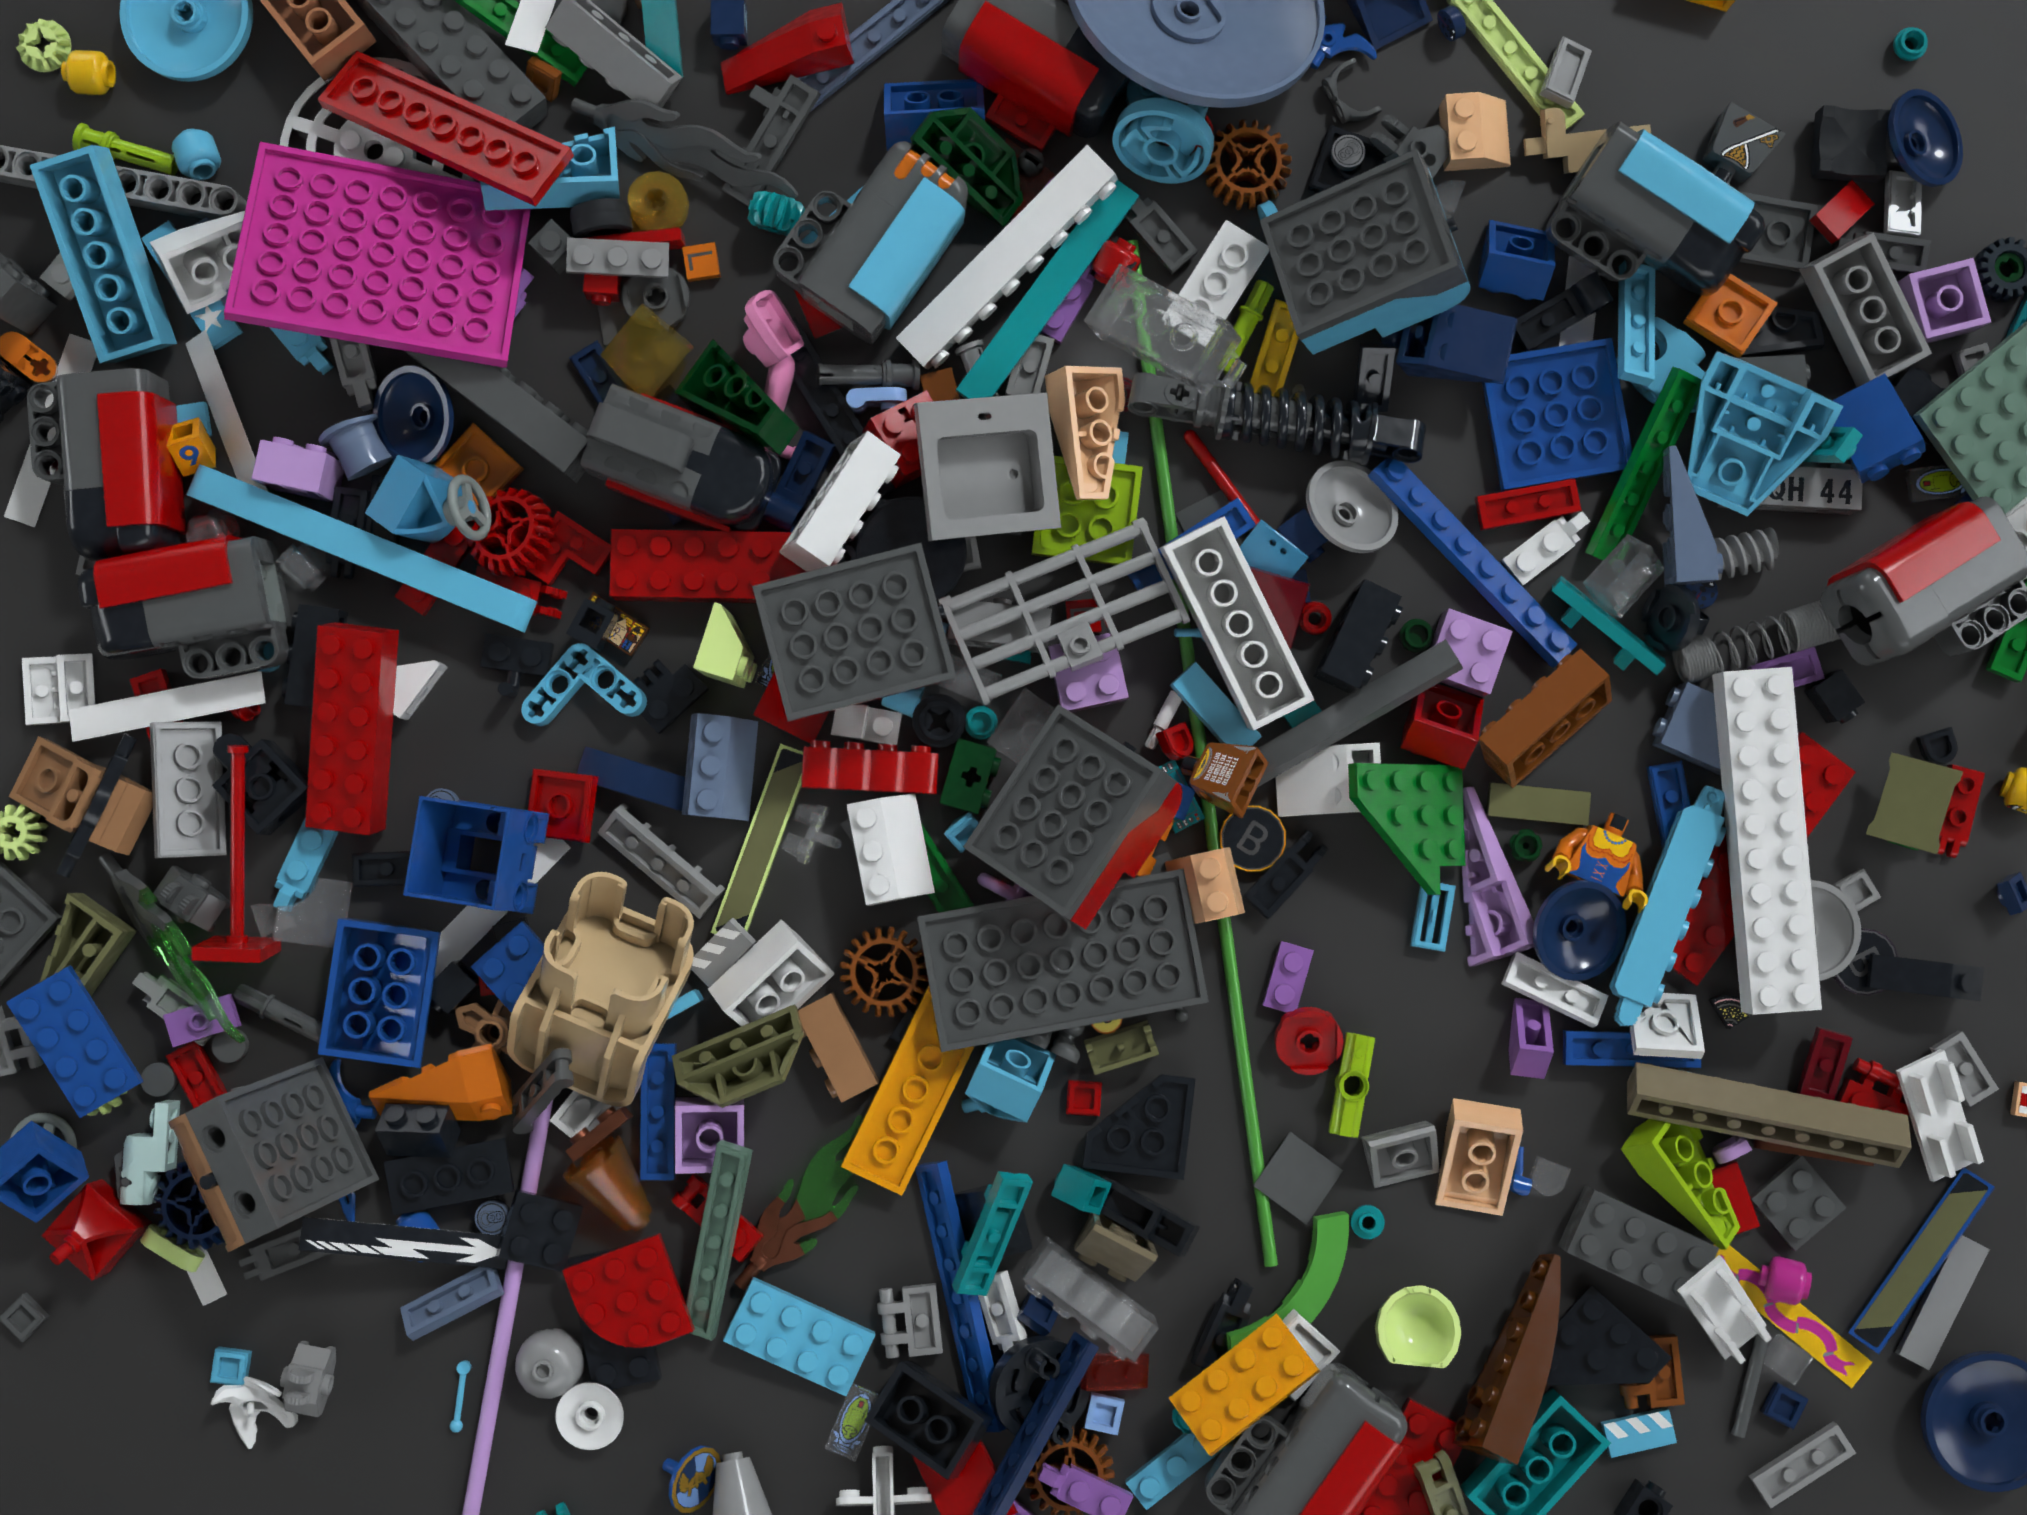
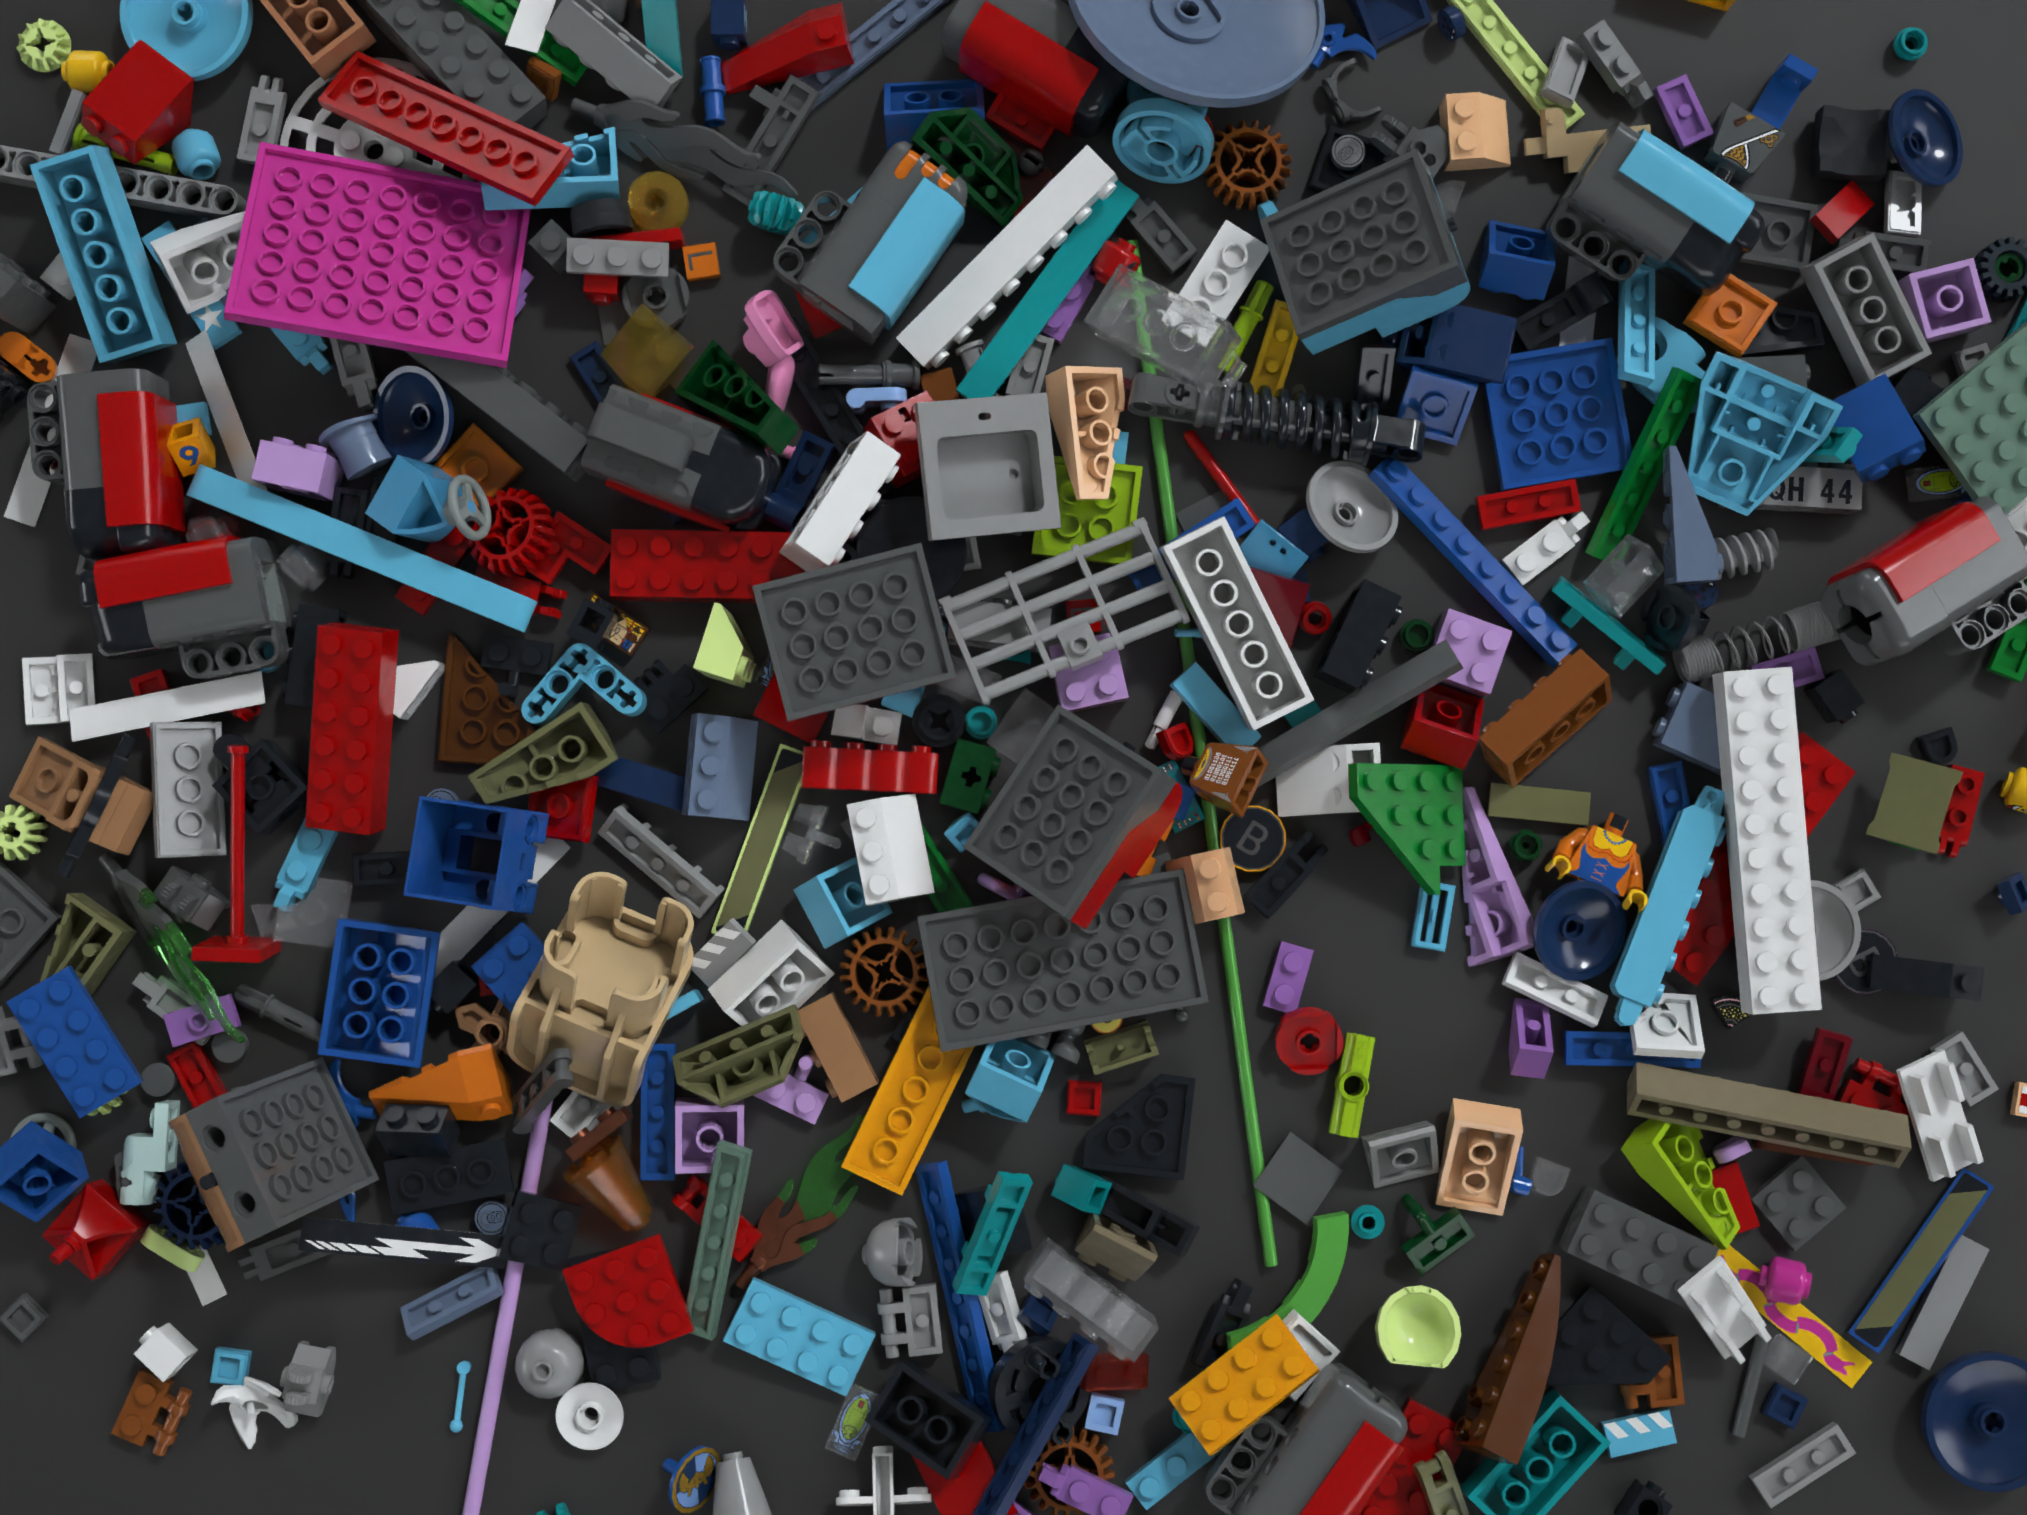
none -> light grey tile [49,89,87,155]
none -> red slope [82,40,194,165]
none -> dark orange plate [111,1368,193,1456]
none -> white brick [134,1323,198,1382]
none -> light grey hinge [236,75,287,165]
none -> reddish brown tile [437,634,537,765]
none -> olive wedge [468,702,619,805]
none -> blue pin [699,55,726,127]
none -> lavender plate [754,1054,830,1125]
none -> medium azure slope [793,856,893,949]
none -> light grey cylinder [862,1217,923,1287]
none -> dark red hand [1349,821,1373,847]
none -> blue plate [1395,365,1478,446]
none -> dark green plate [1400,1194,1476,1276]
none -> dark grey hinge [1576,19,1653,110]
none -> medium lavender plate [1653,74,1714,151]
none -> blue bracket [1750,53,1819,130]

